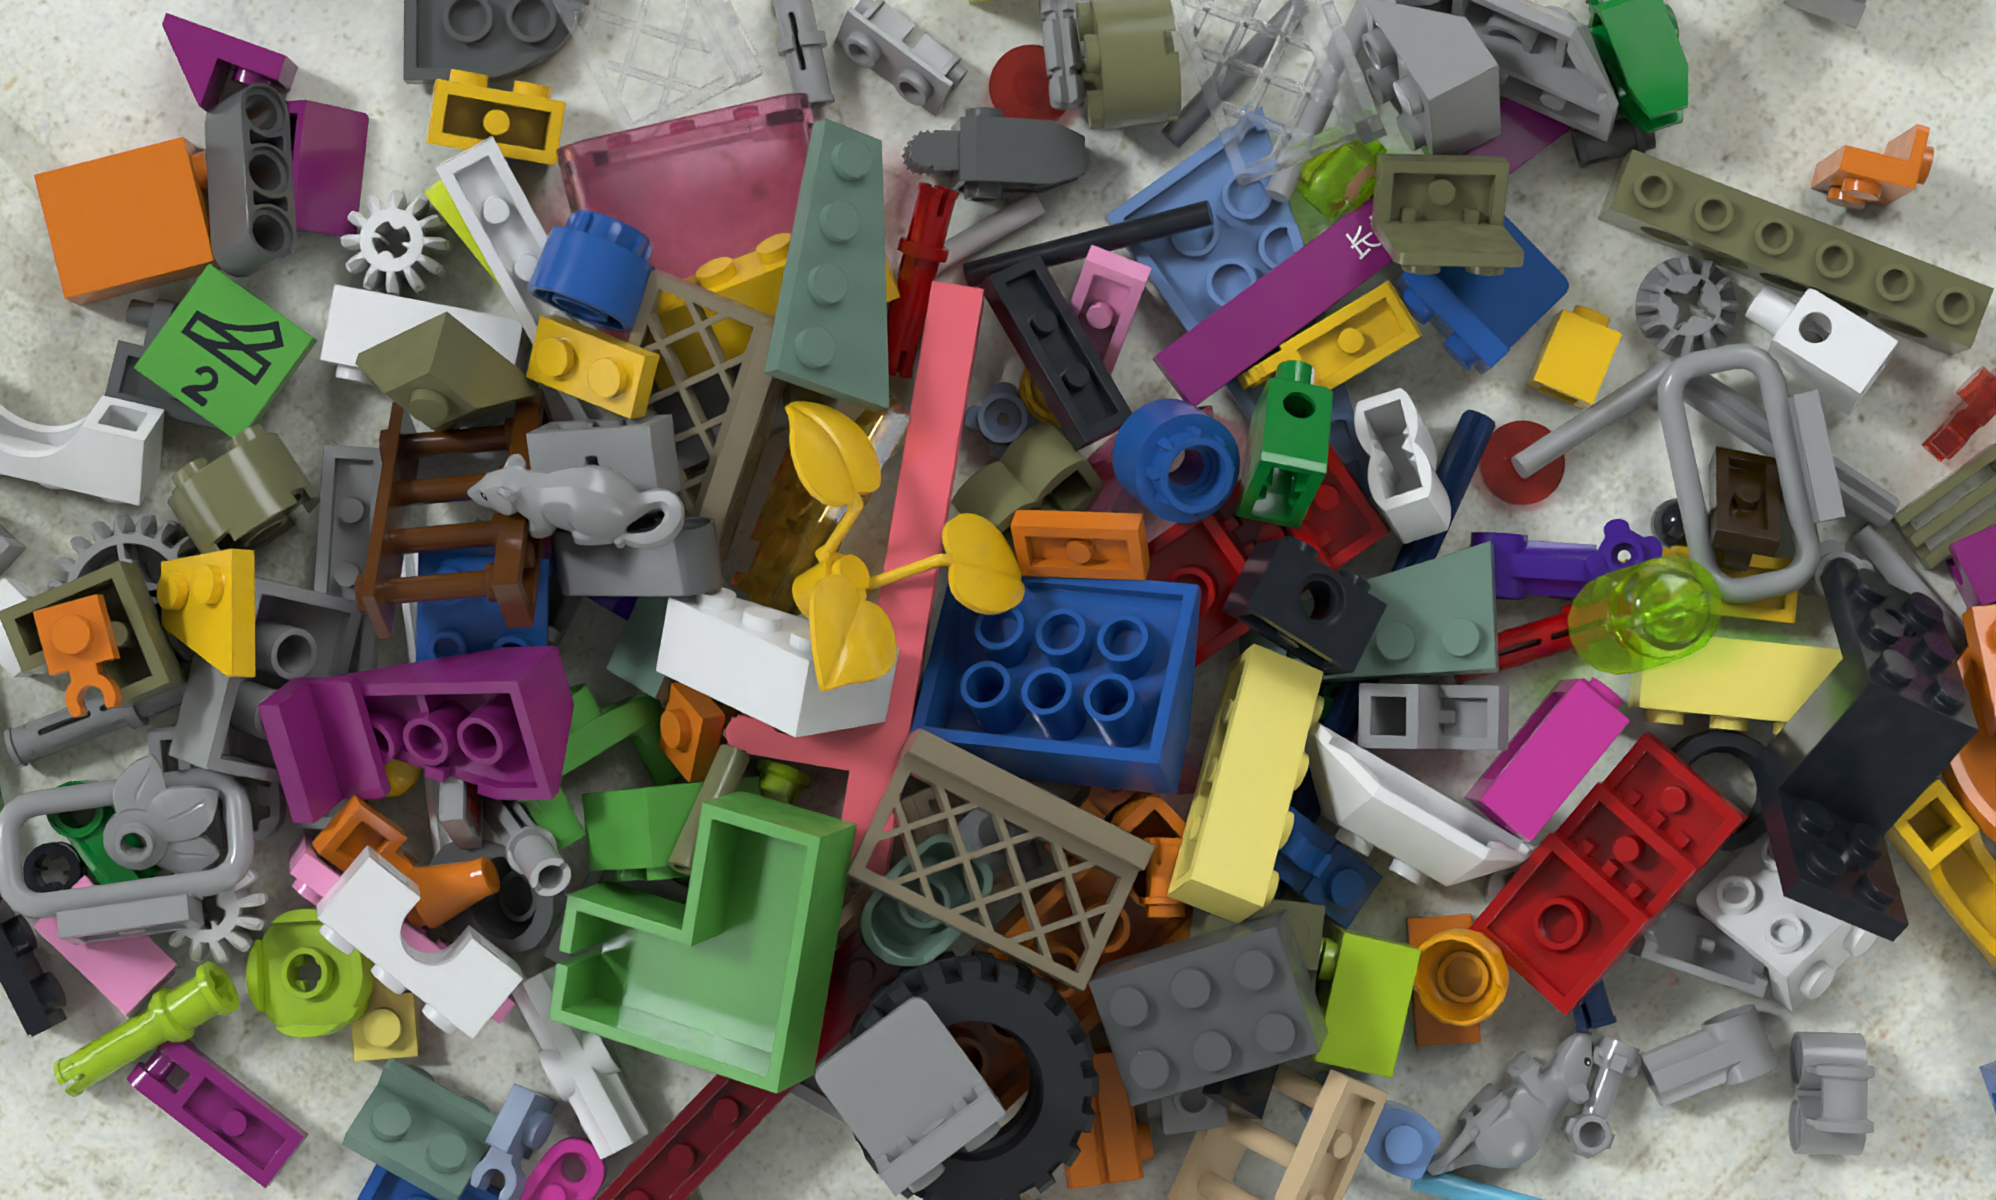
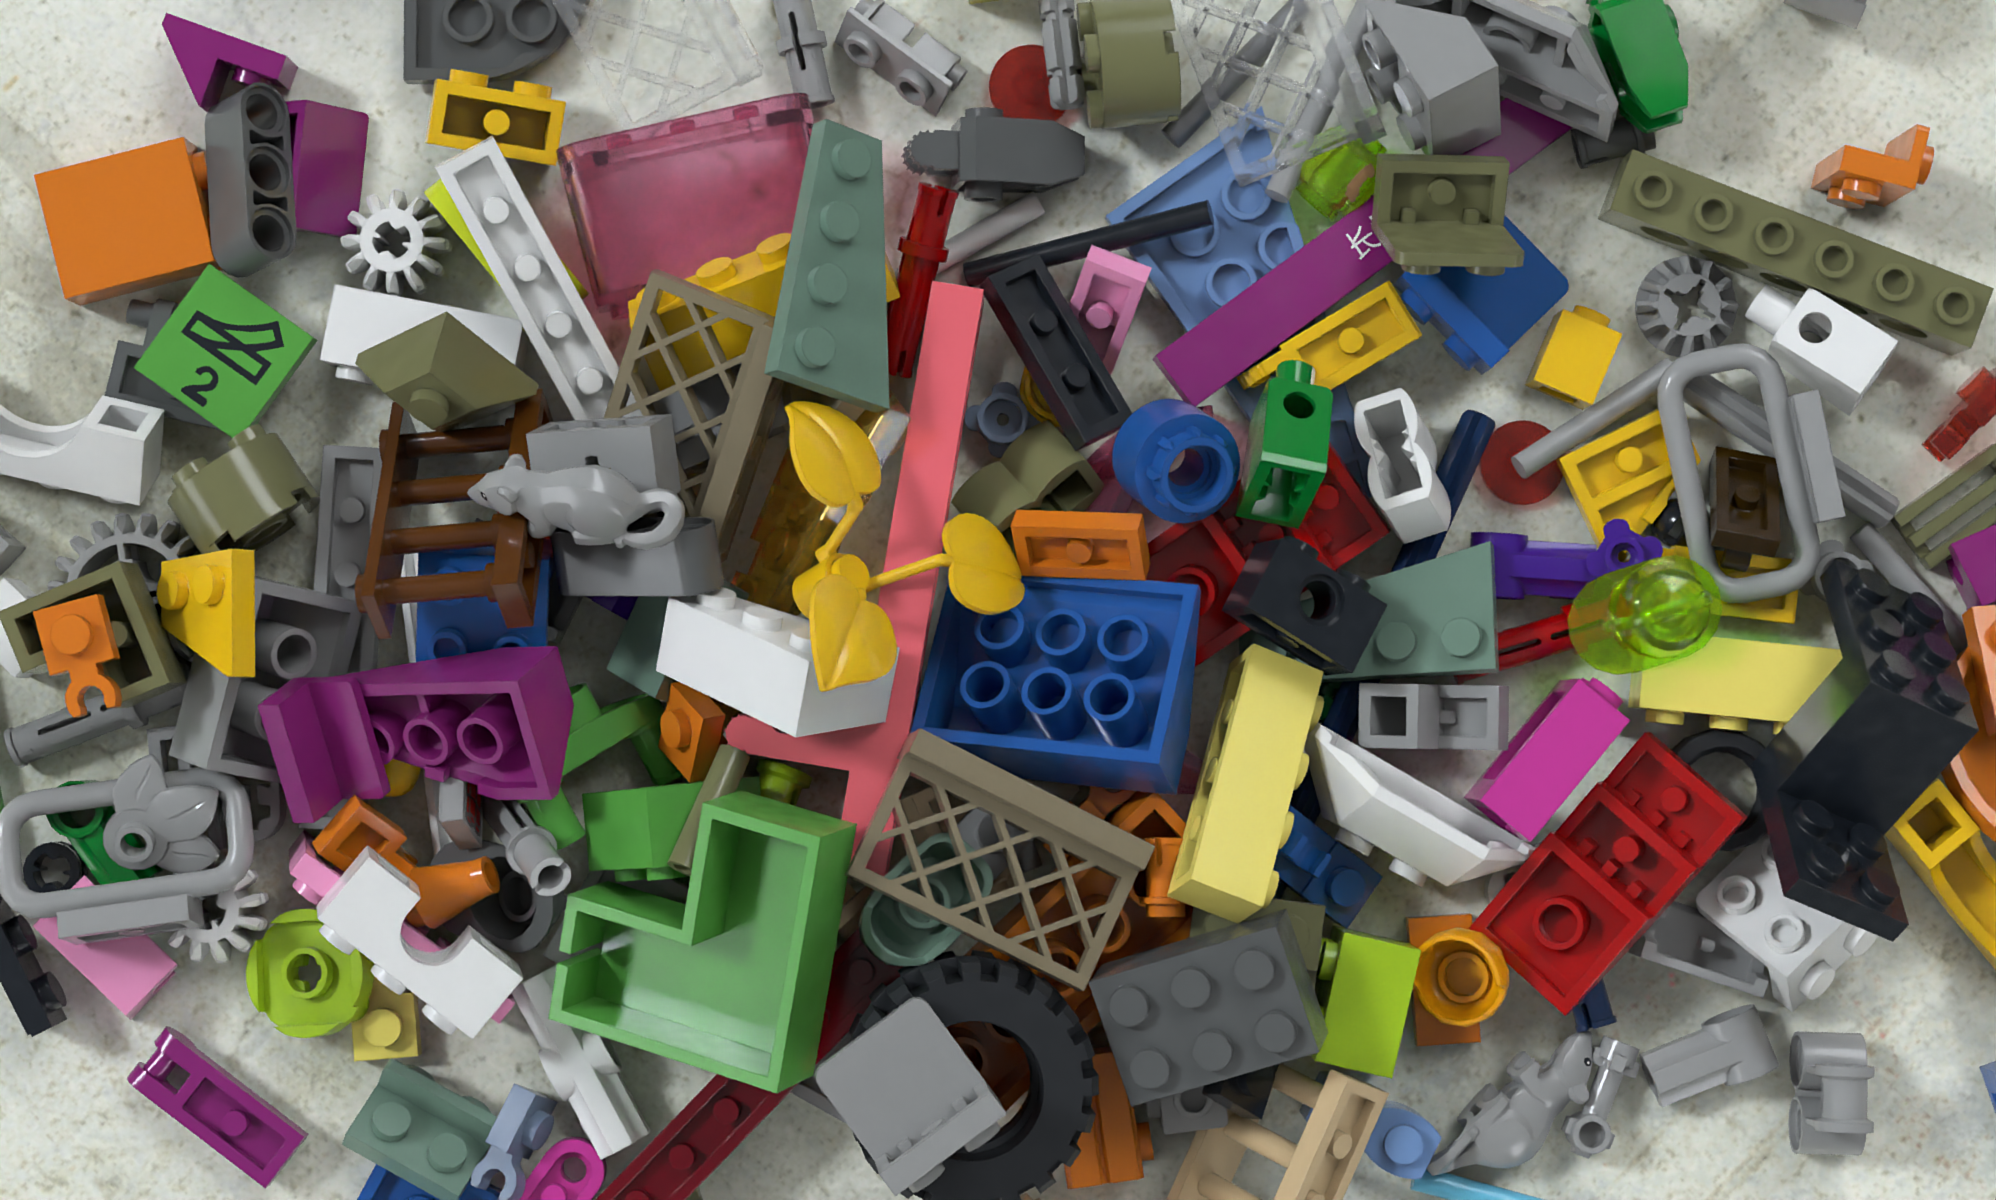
lime pin [53,961,239,1097] -> none
yellow plate [526,314,660,419] -> none
blue piece [527,209,655,333] -> none
none -> yellow wing [1556,409,1701,562]

